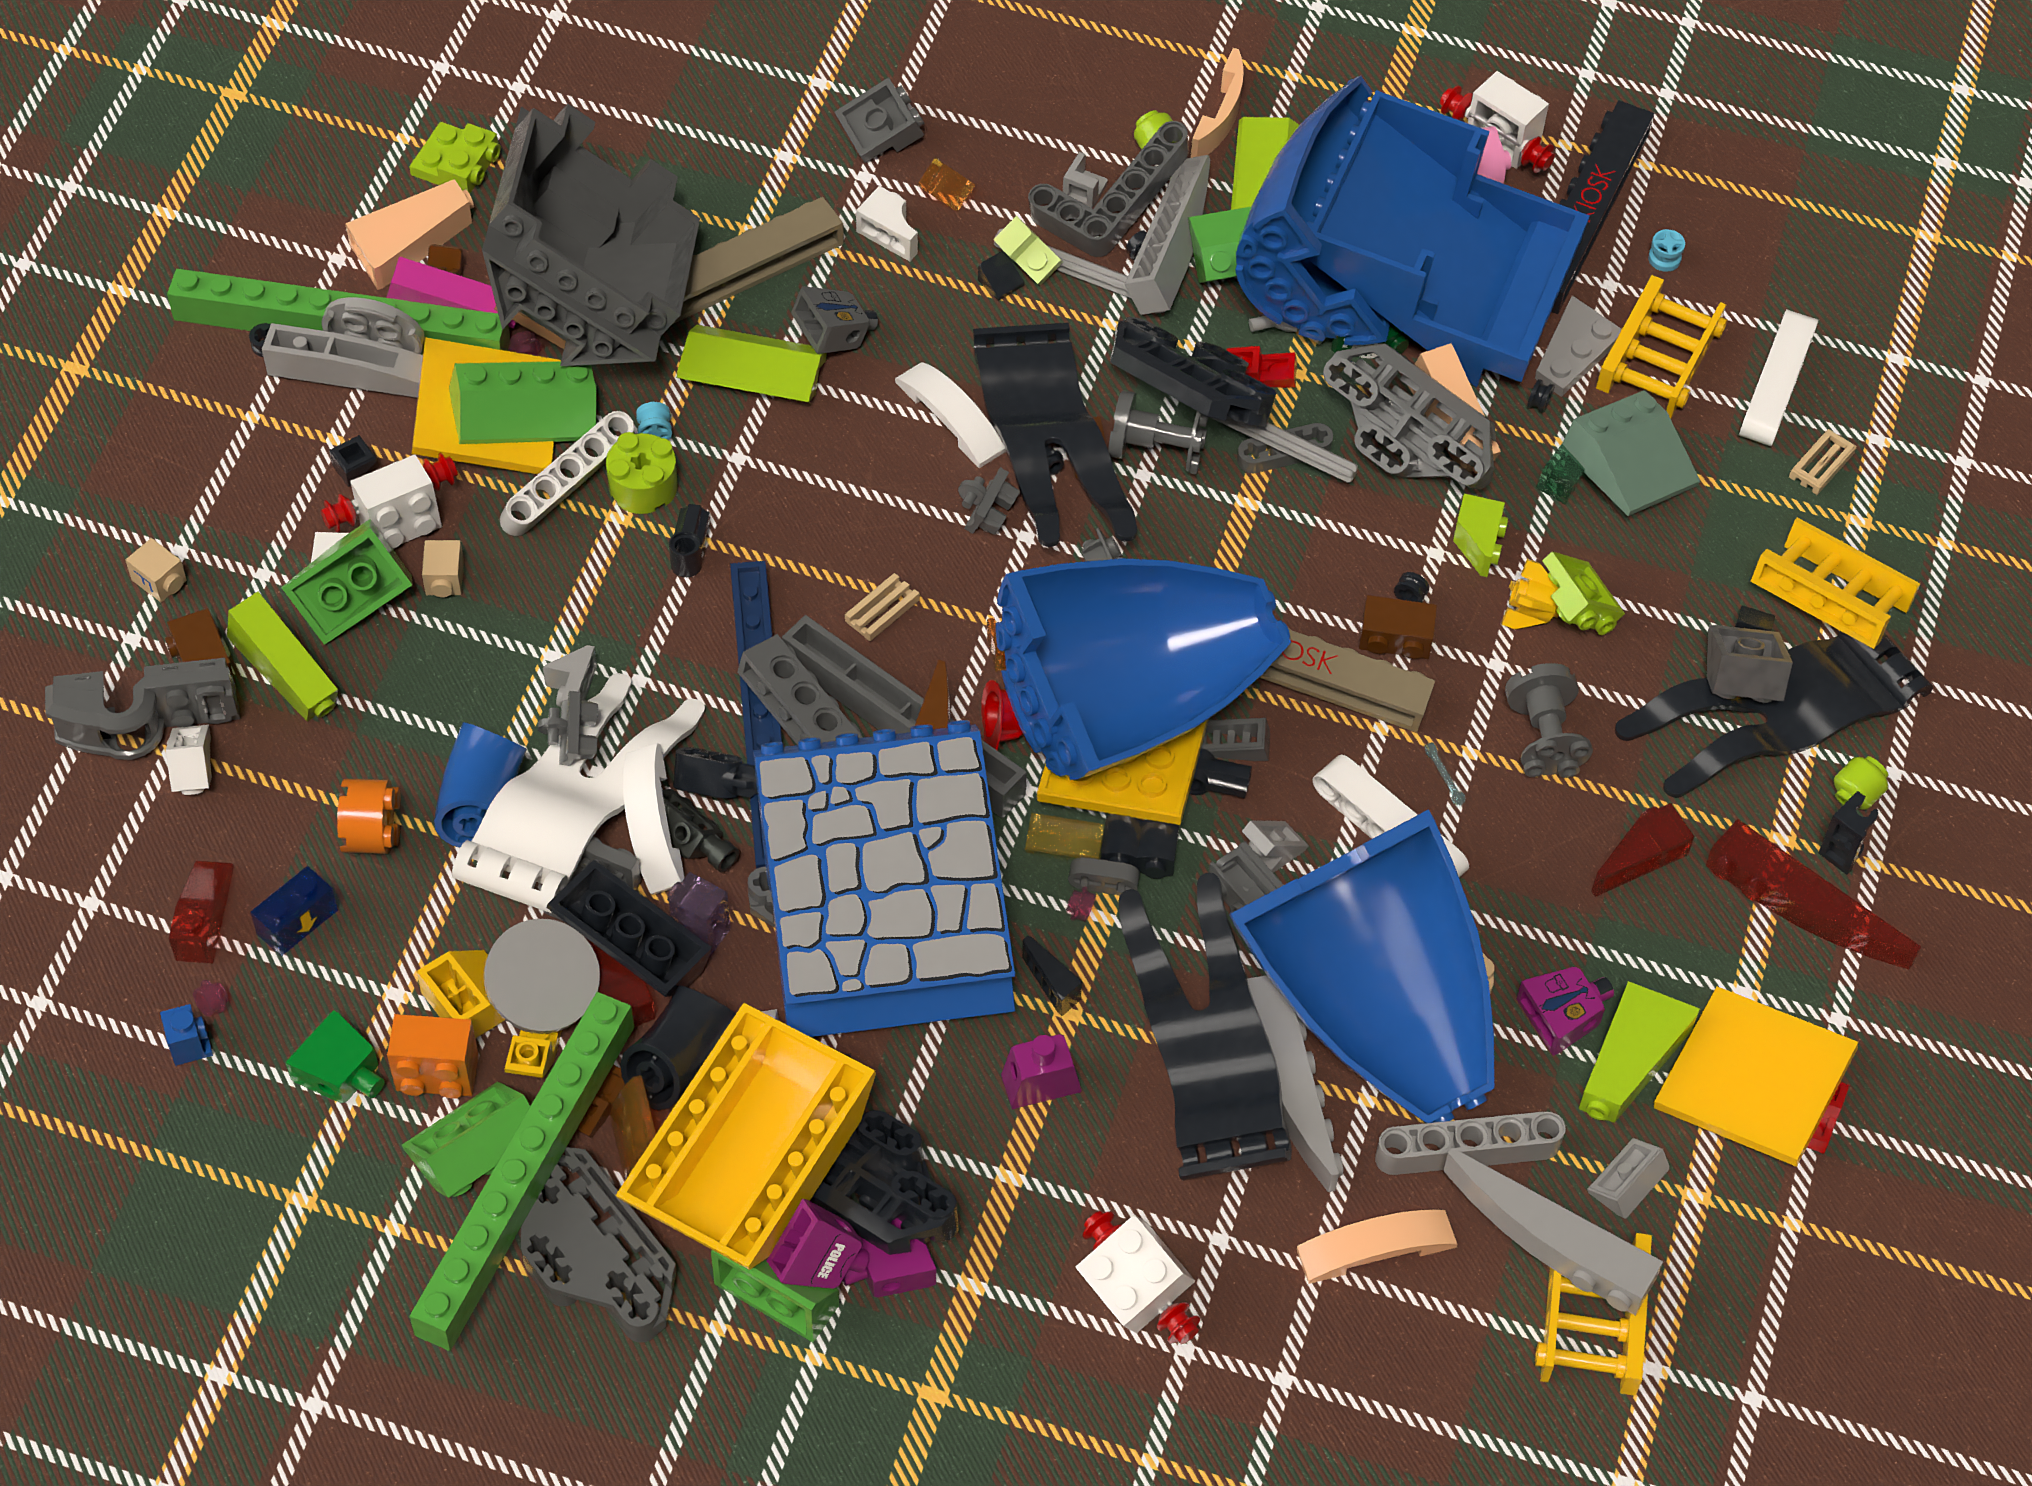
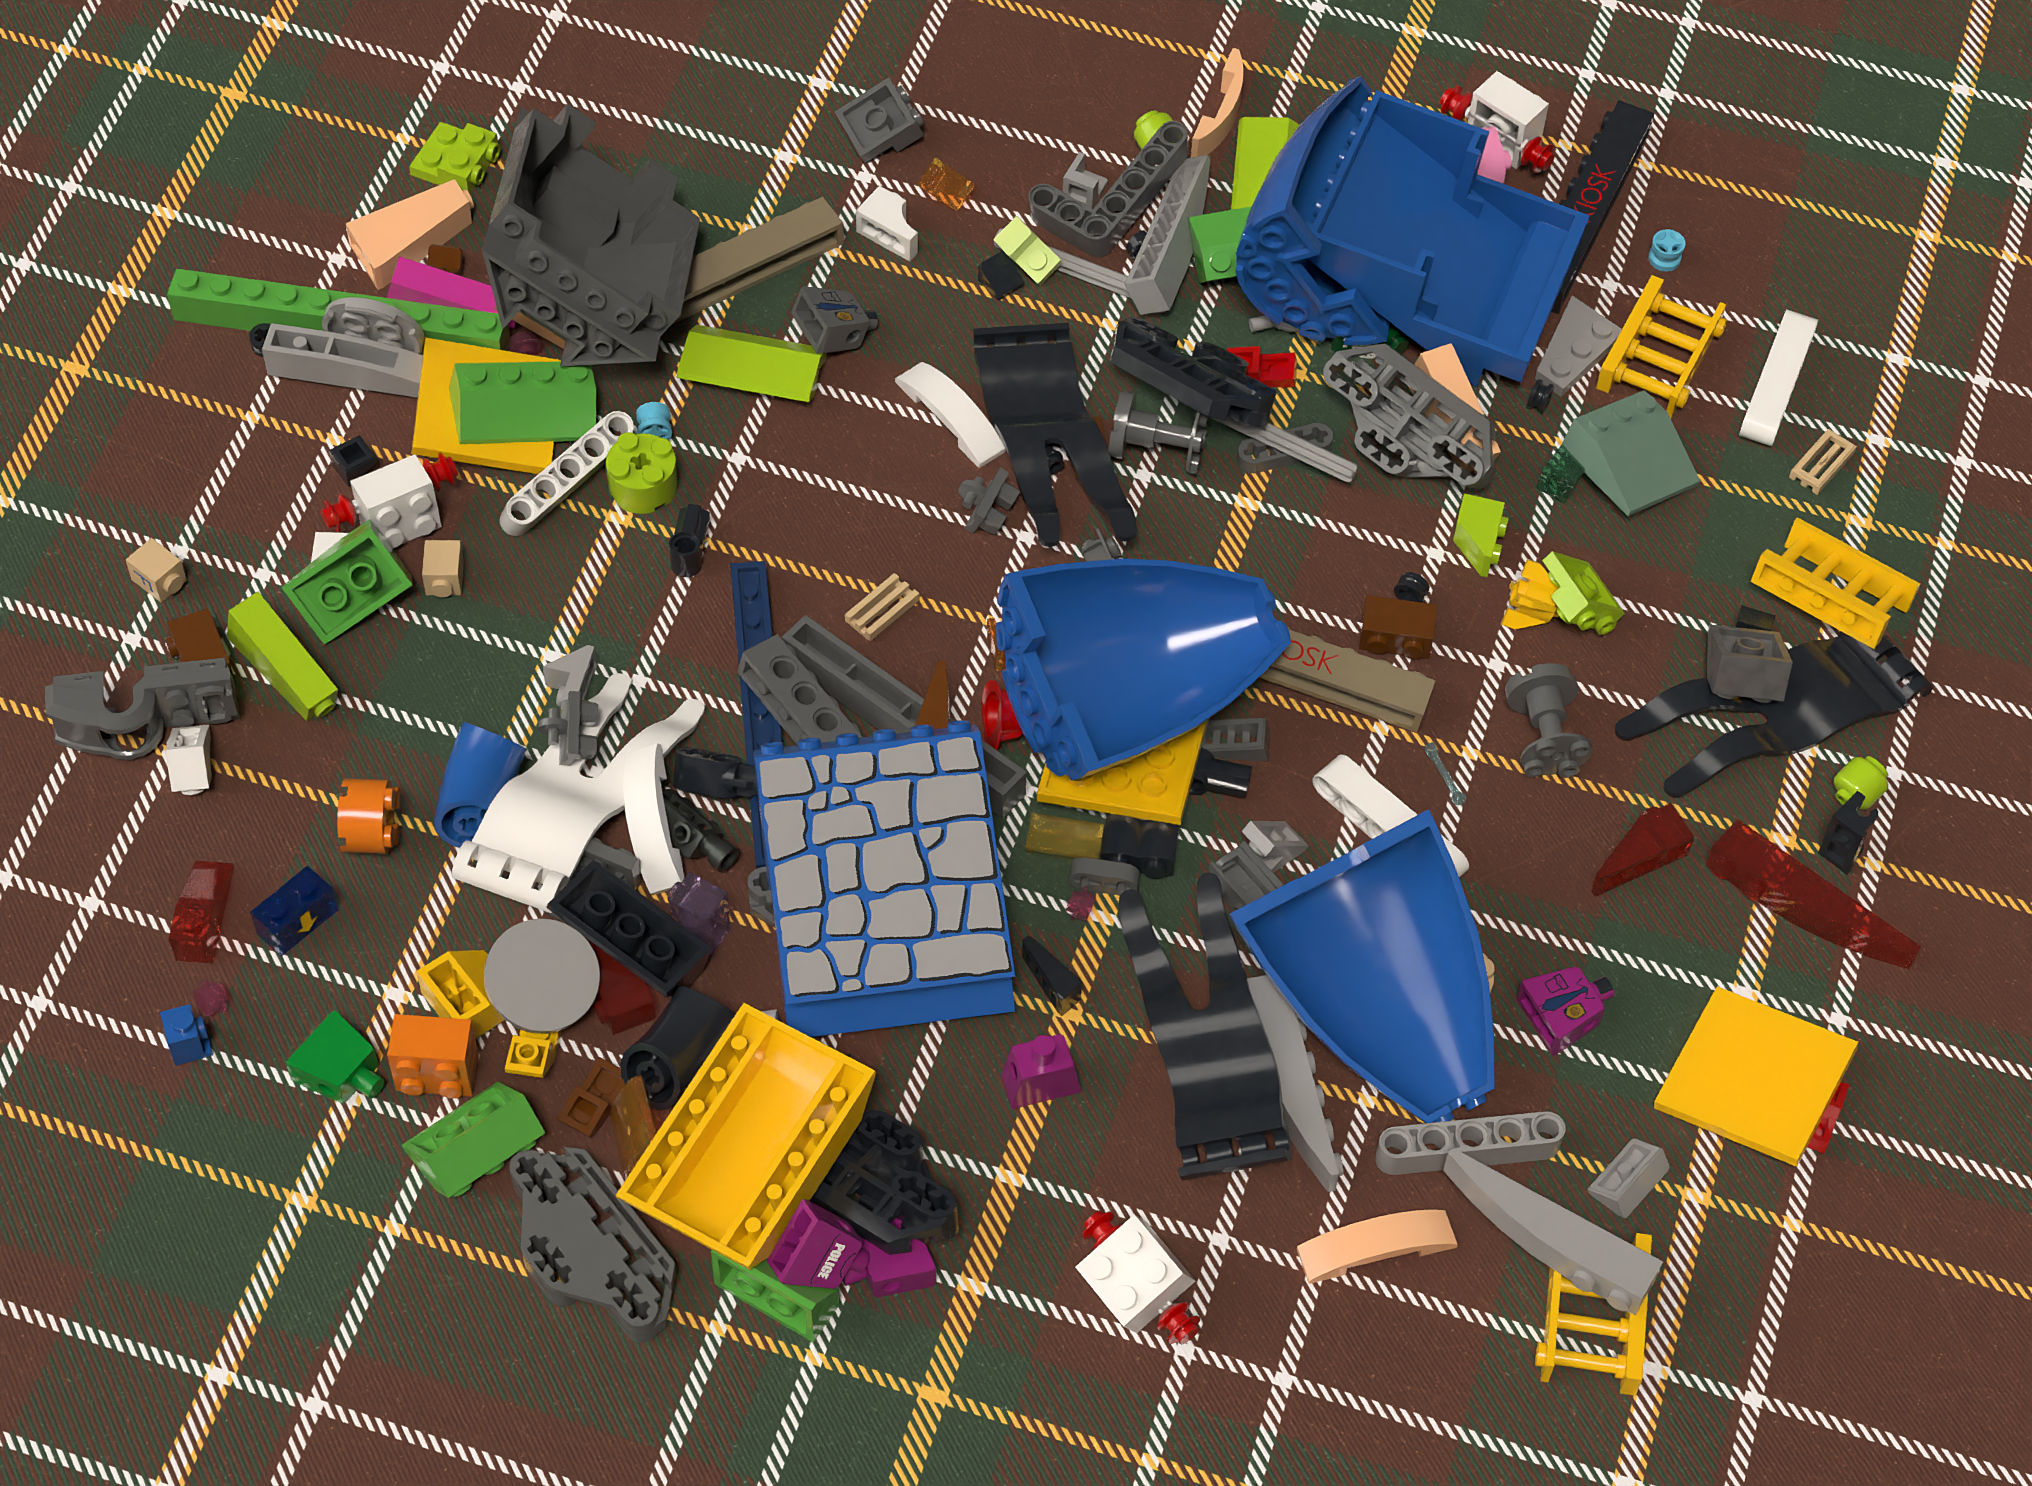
bright green brick [410,992,634,1351] -> none
lime slope [1579,981,1700,1123] -> none

